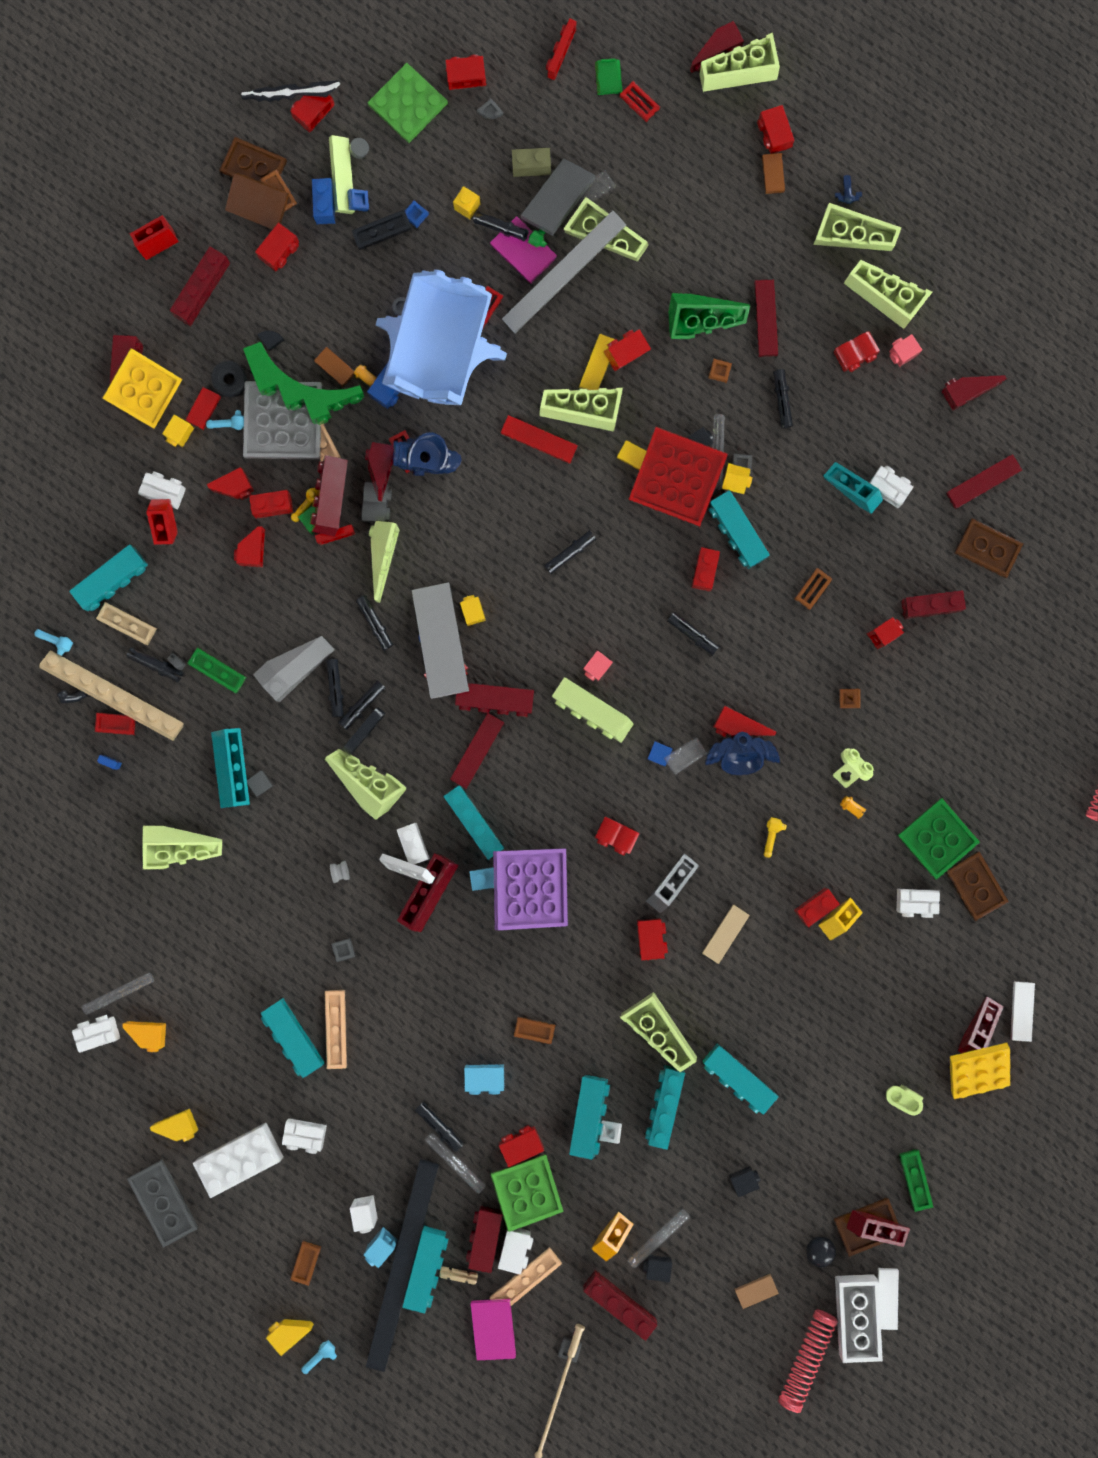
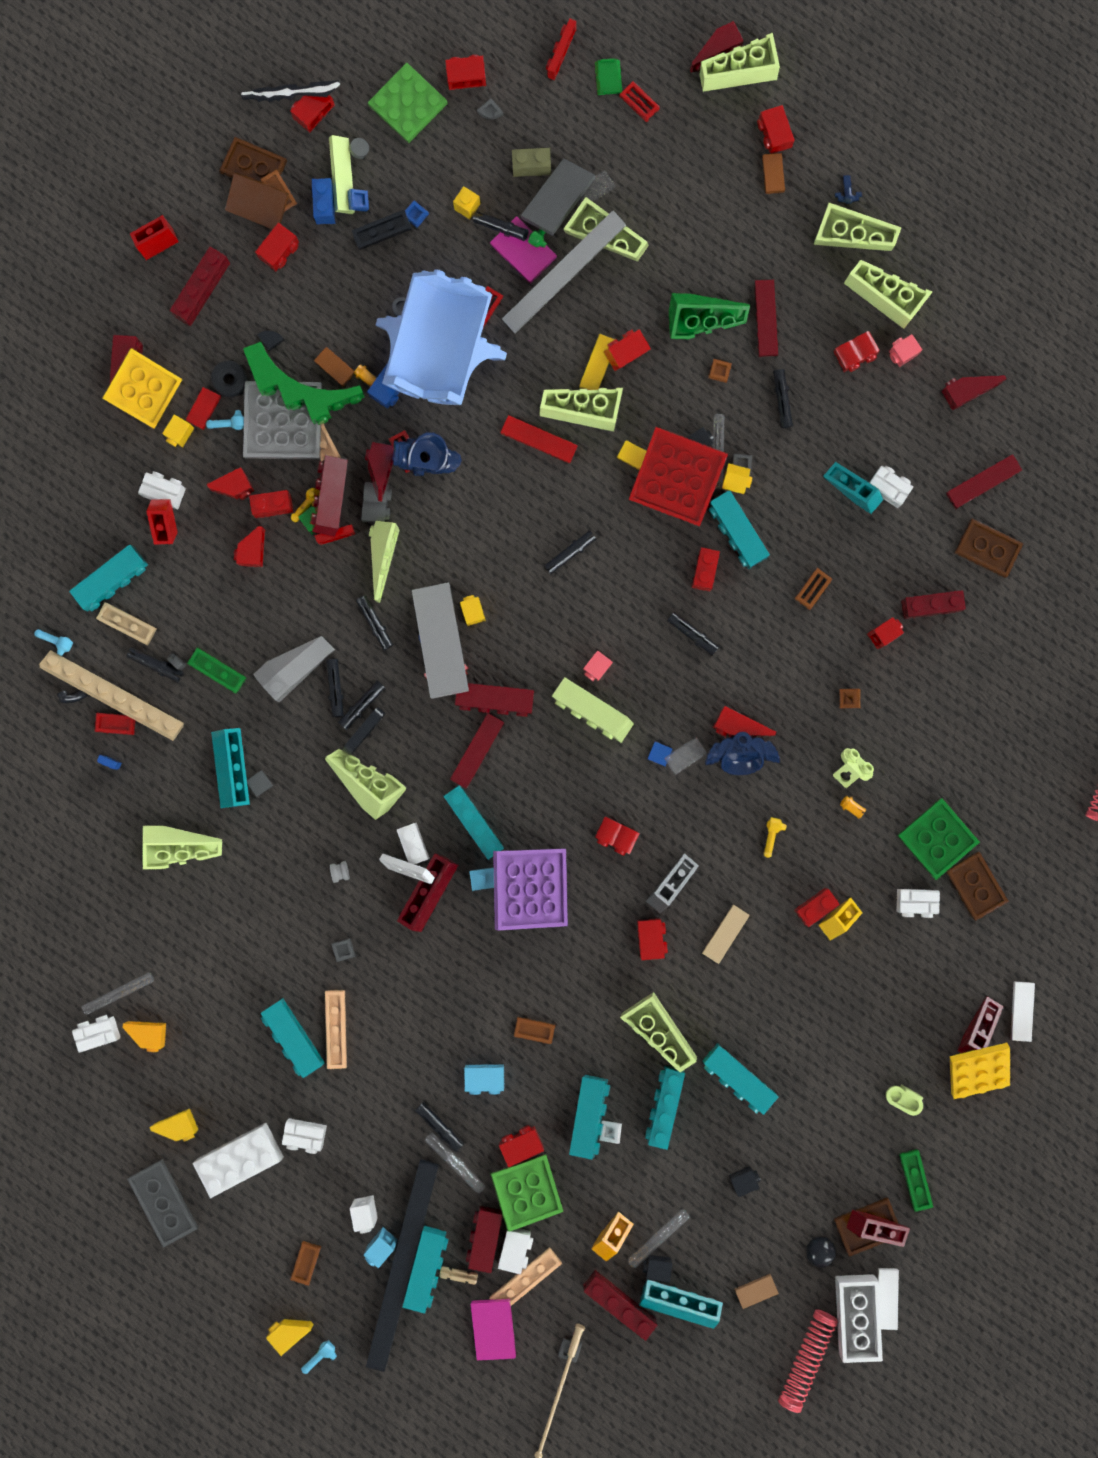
none -> teal brick [639,1280,723,1329]

